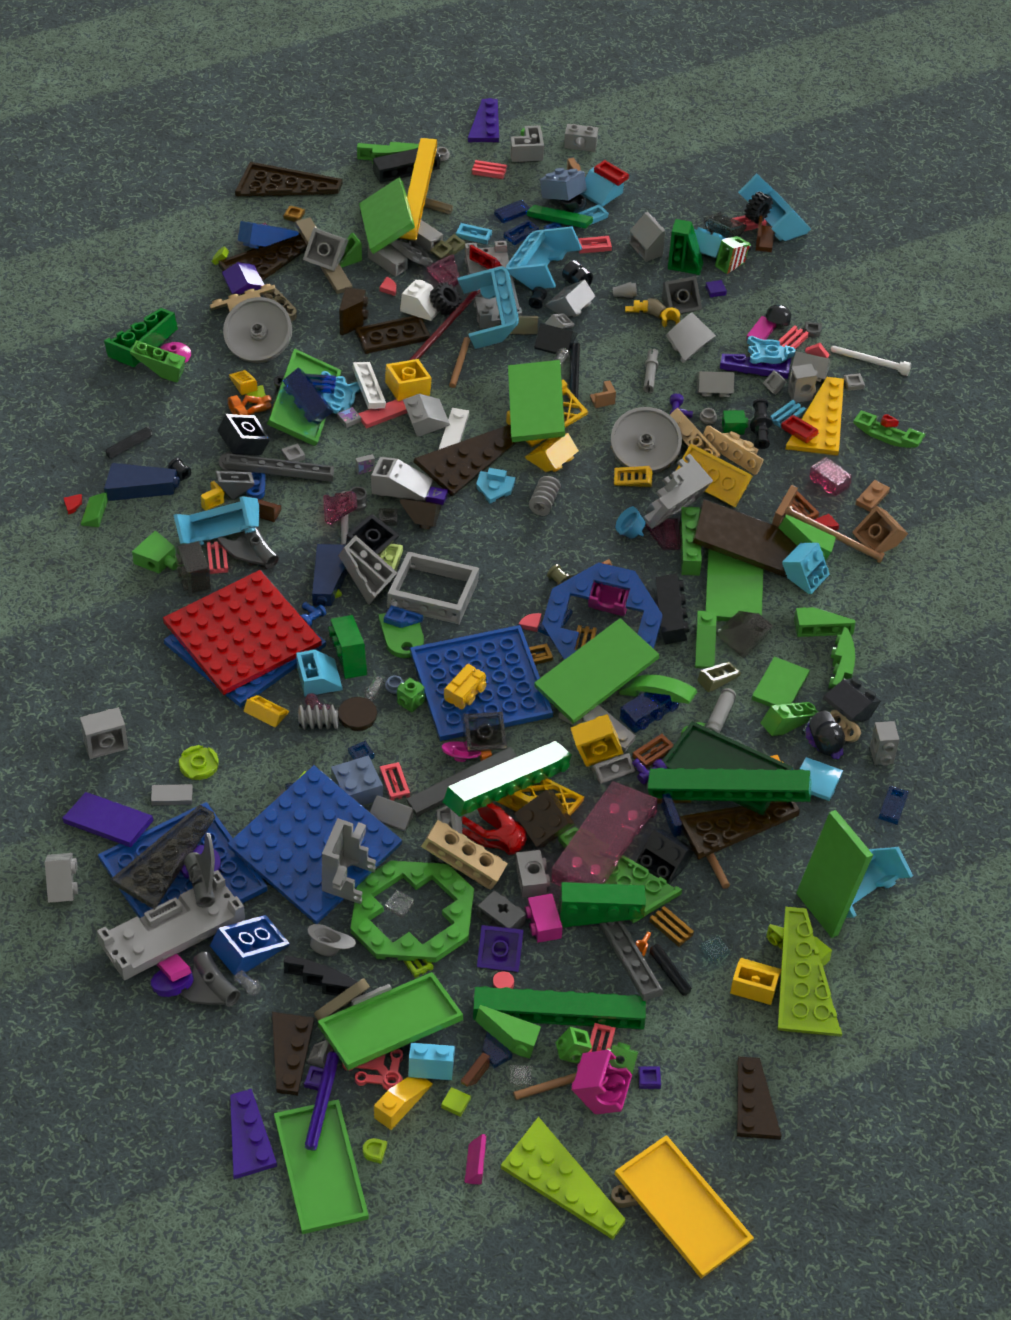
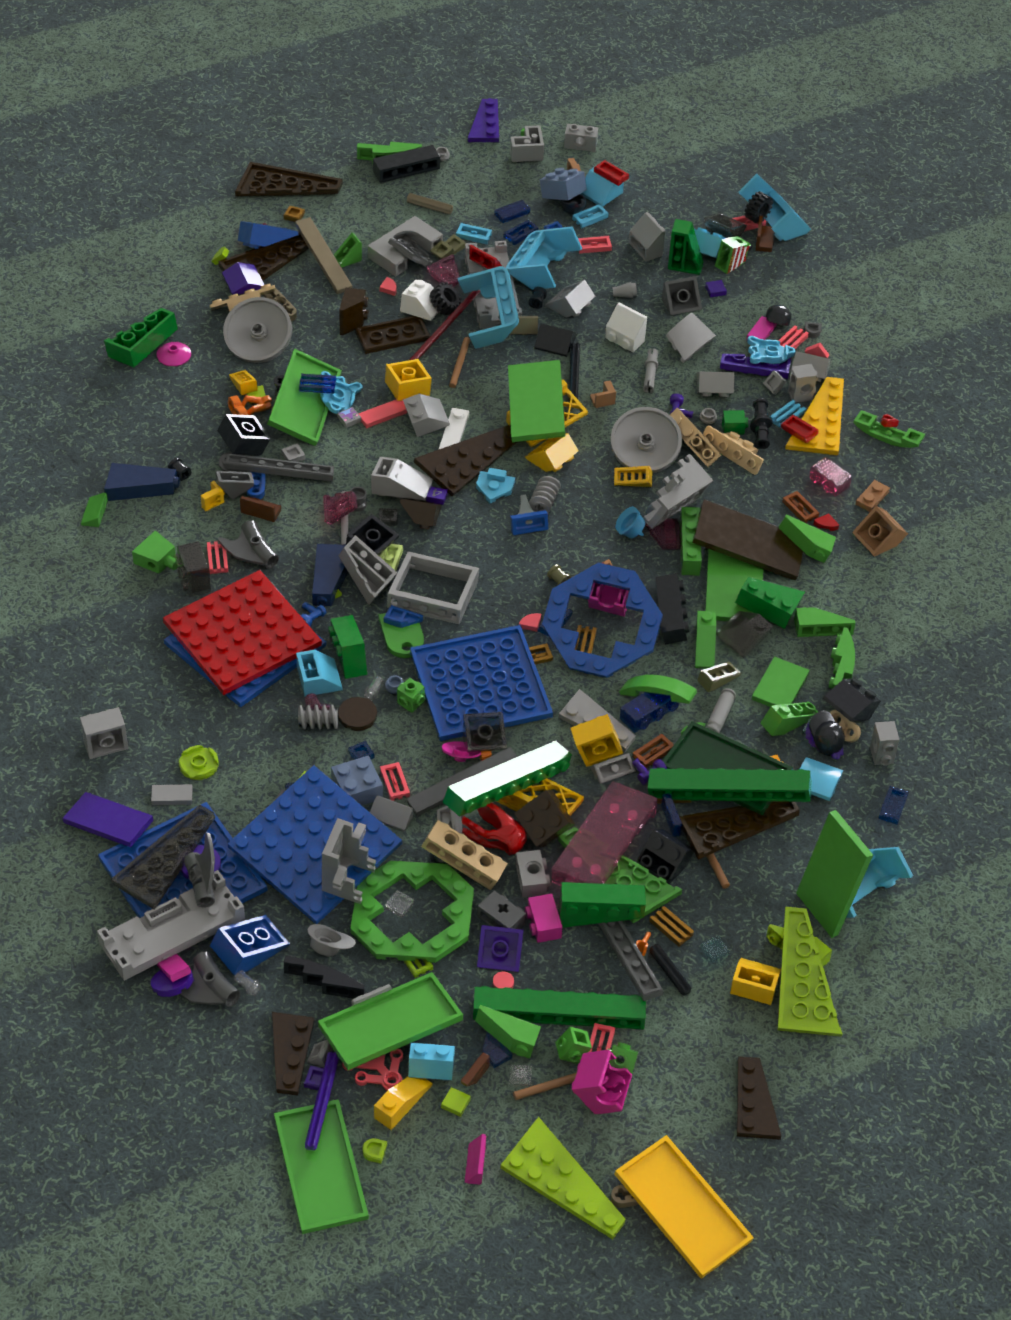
light grey brick [45,853,78,903] -> none
red tile [64,494,82,515] -> none
black axle [105,427,152,458] -> none
bright green slope [130,340,186,383] -> none
medium azure windscreen [174,497,259,547] -> none
dark purple wing [230,1089,277,1179] -> none
yellow slope [244,695,289,727] -> none
clear blue brick [282,368,334,425] -> none
light grey slope [303,228,348,271] -> none
dark tan beam [314,978,370,1020] -> none
white plate [352,362,386,409] -> none
light grey tile [356,454,375,474] -> none
bright green tile [359,177,415,254] -> none
yellow beam [399,138,437,240] -> none
yellow brick [444,664,487,710] -> none
coral tile [472,160,507,179] -> none
green tile [527,205,593,229] -> none
bright green tile [534,618,659,724] -> none
light grey slope [545,313,574,329] -> none
clear pin [554,348,569,367] -> none
black wheel [562,260,593,286] -> none
yellow piece [625,298,680,328] -> none
dark purple tile [638,1066,661,1089] -> none
yellow plate [676,443,753,508] -> none
medium nougat tile [772,485,885,563] -> none
medium azure slope [782,543,830,594] -> none
white piece [831,346,911,376] -> none
light grey tile [843,373,865,391] -> none
none -> blue piece [510,494,548,535]
none -> white slope [605,302,647,352]
none -> green wedge [735,577,805,629]

